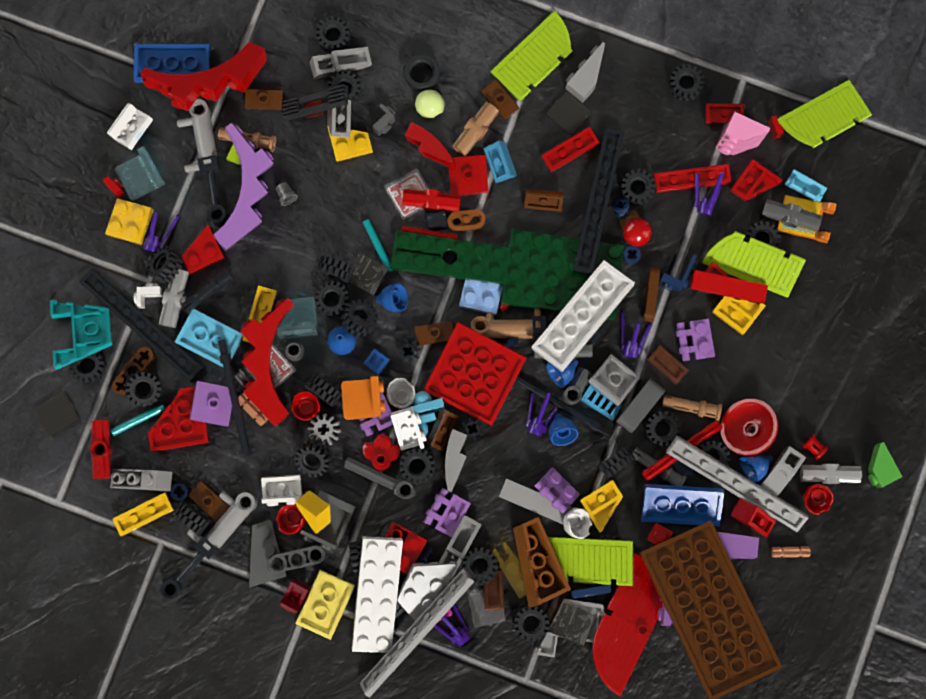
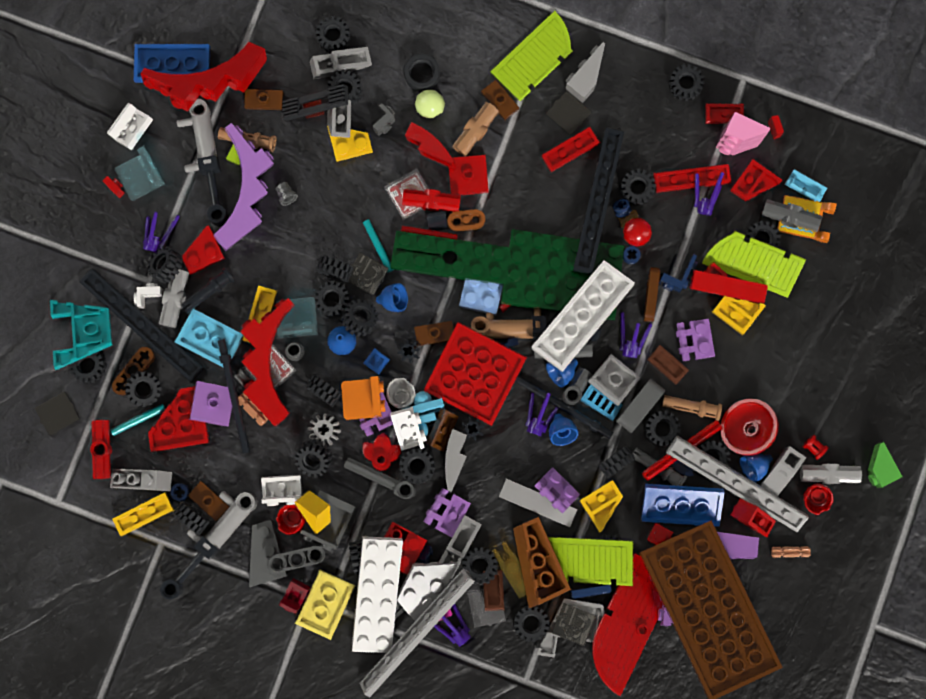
yellow plate [105,198,154,245] -> none
red hair [291,391,321,421] -> none
dark azure slope [483,141,517,183] -> none
reddish brown plate [524,189,564,212] -> none
white hair [563,508,592,539] -> none
lime piece [777,80,872,148] -> none

